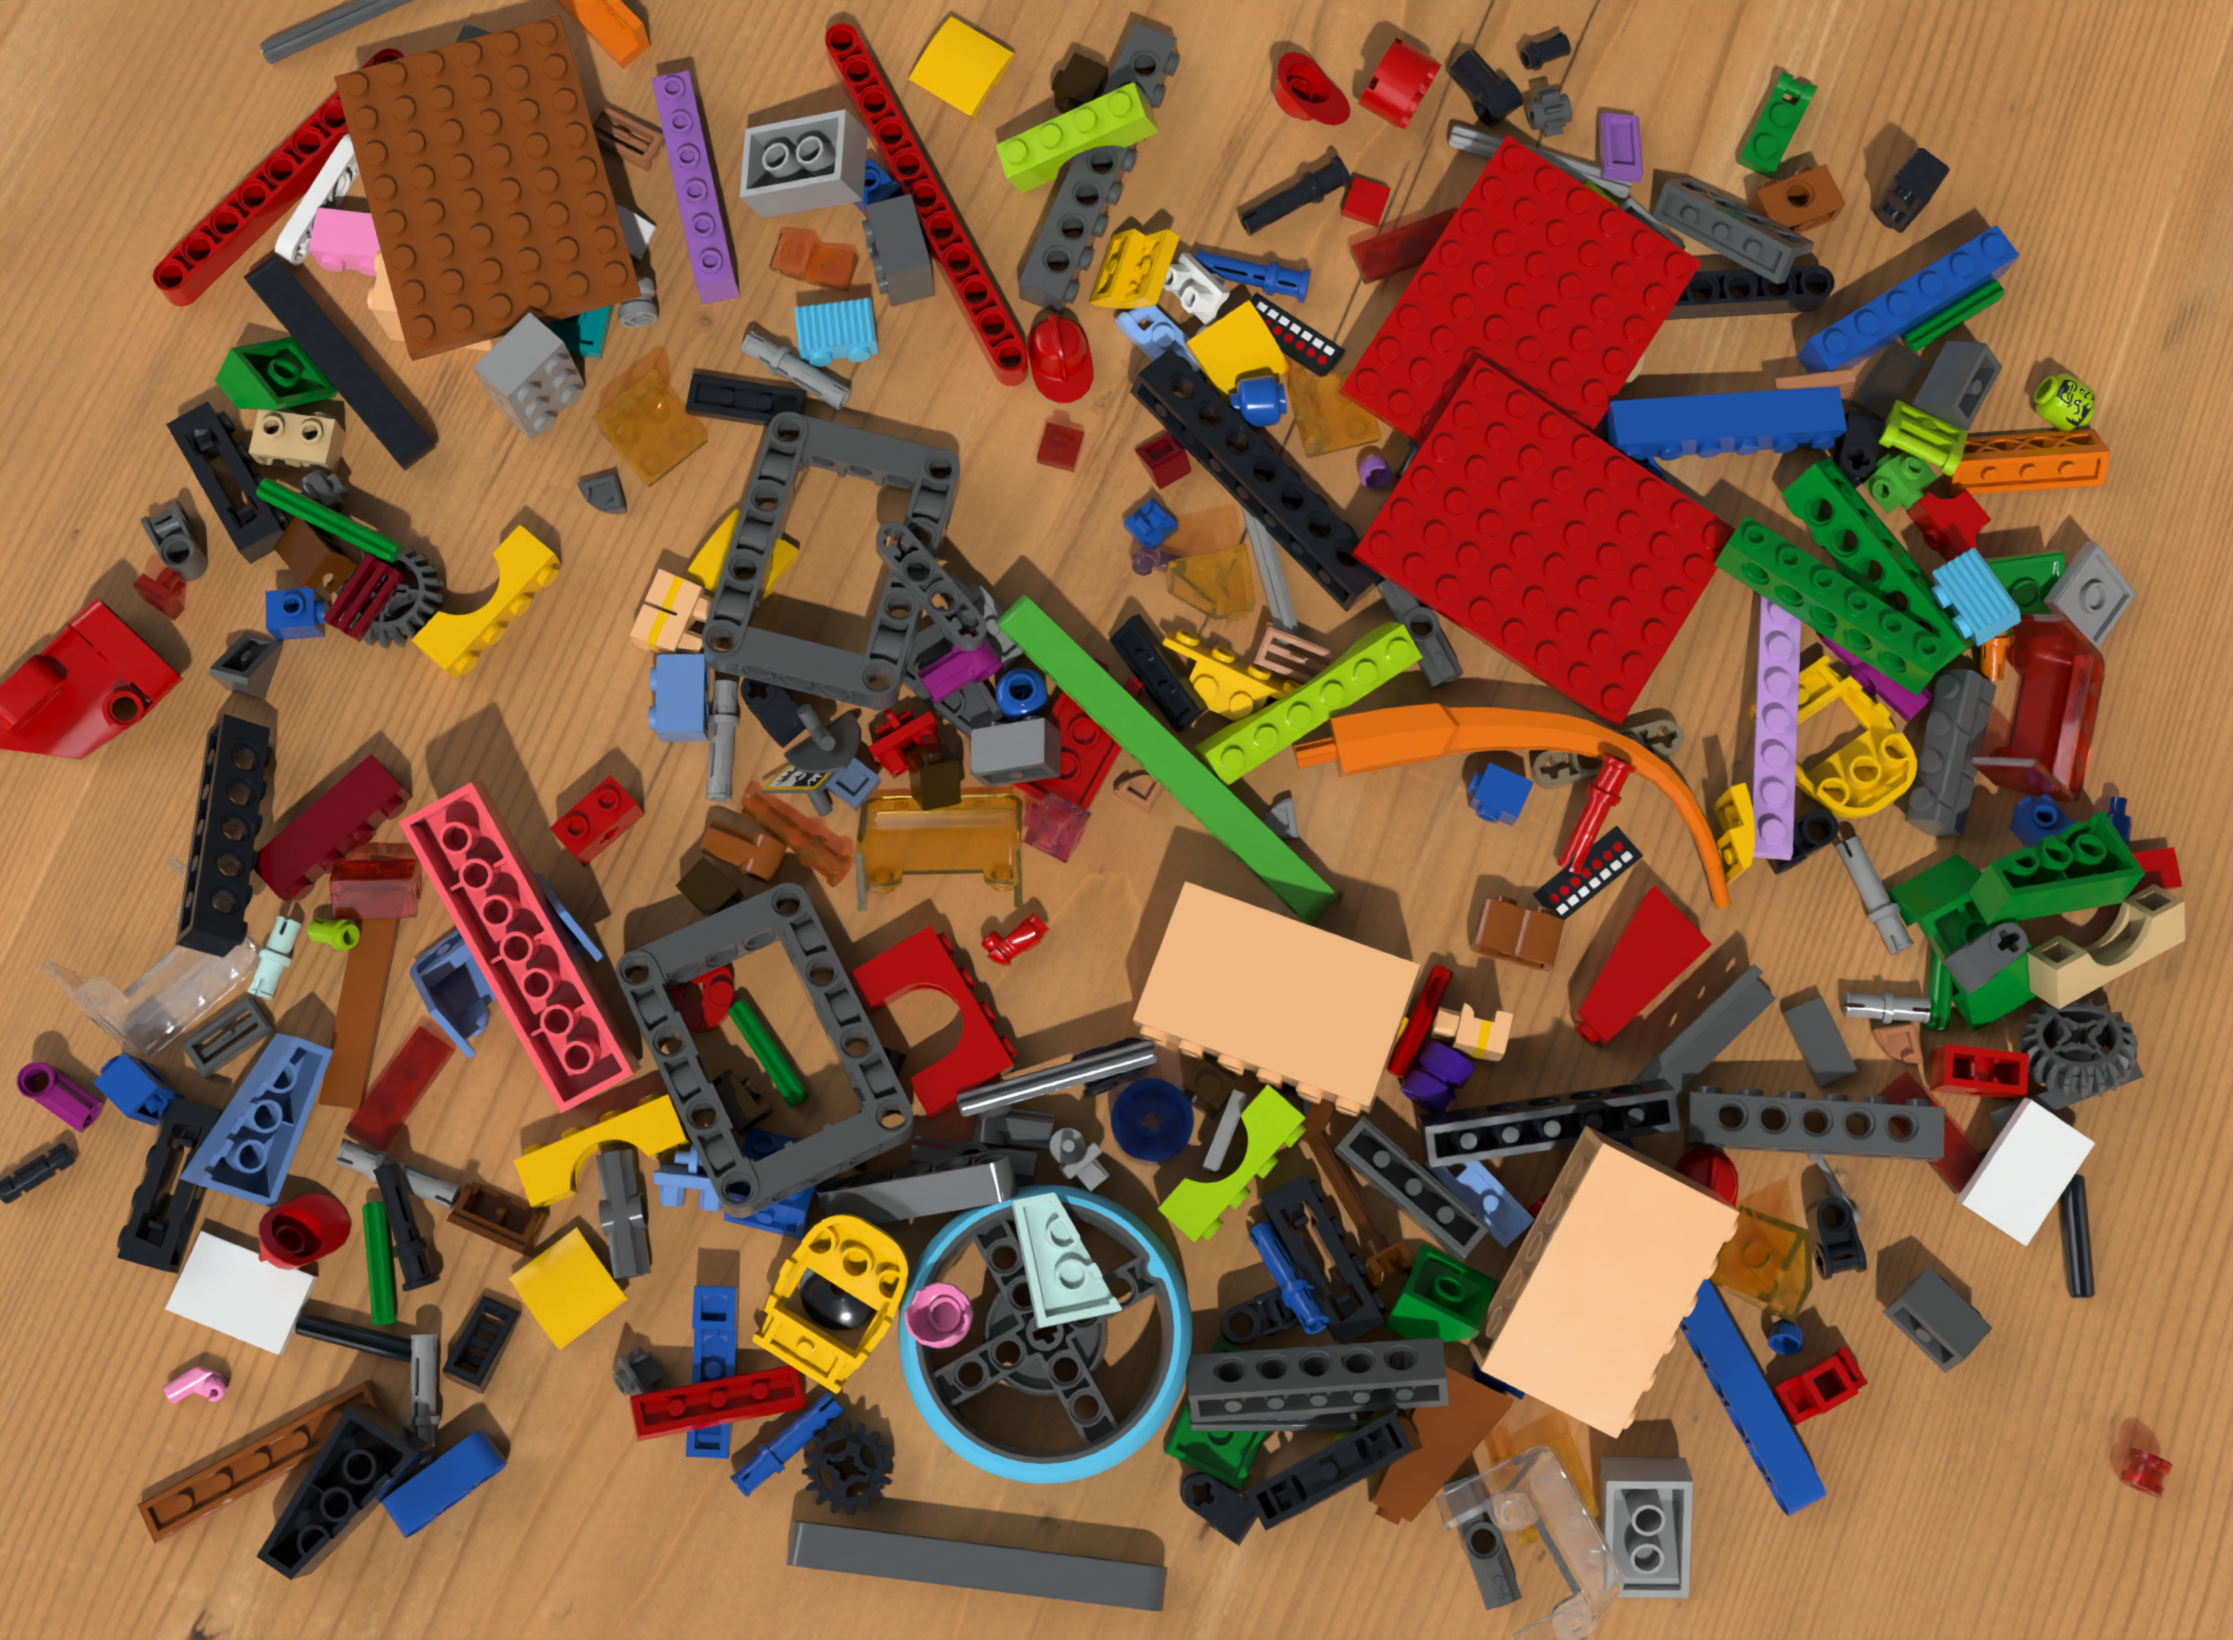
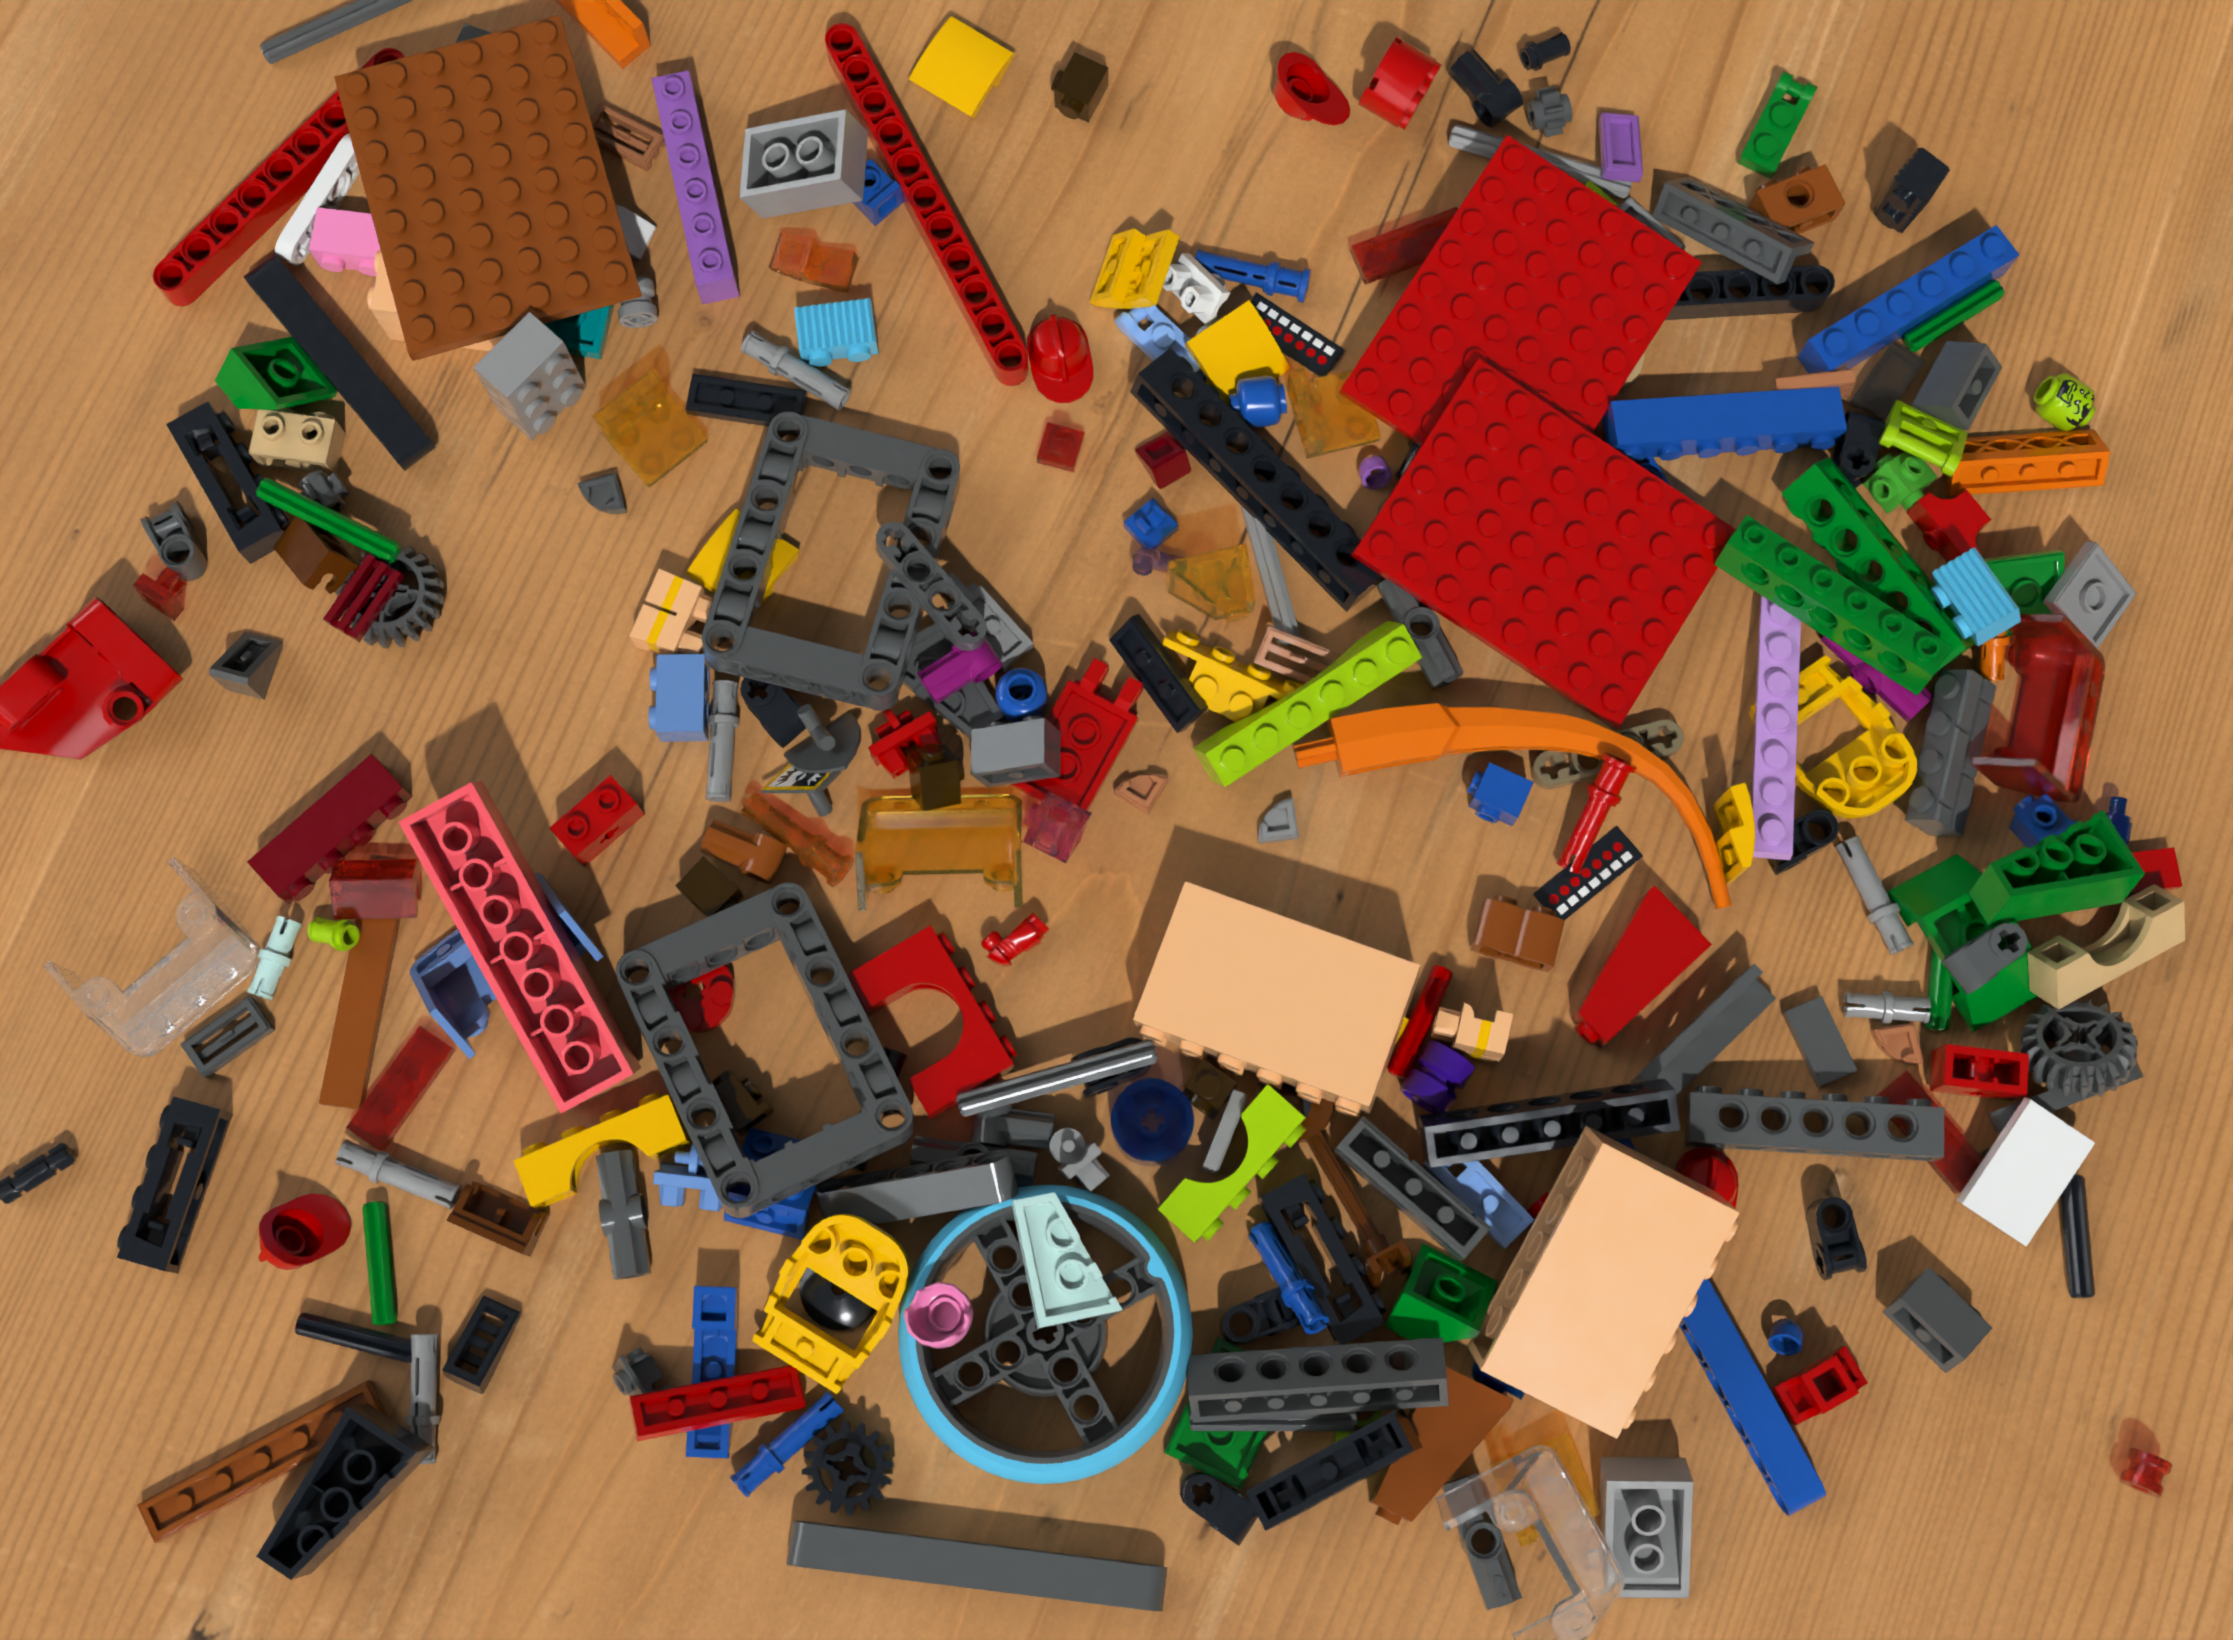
magenta piece [16,1062,105,1132] -> none
blue brick [93,1052,185,1127] -> none
bright pink arm [163,1366,228,1404] -> none
white tile [165,1231,318,1356] -> none
black brick [175,714,272,958] -> none
medium blue wedge [179,1033,333,1208] -> none
blue brick [265,588,330,640] -> none
black pin [373,1162,441,1292] -> none
blue beam [381,1428,508,1538] -> none
yellow arch [411,524,562,681] -> none
yellow slope [509,1227,628,1350] -> none
green axle [728,999,809,1108] -> none
sand blue tile [825,757,882,812] -> none
dark grey brick [862,194,935,307] -> none
bright green beam [995,594,1338,926] -> none
lime arch [996,82,1159,194] -> none
dark grey brick [1018,23,1180,315] -> none
black pin [1238,155,1352,236] -> none
red tile [1342,177,1391,227] -> none
clear yellow slope [1709,1205,1812,1323] -> none
light grey hinge [1807,1154,1861,1224] -> none

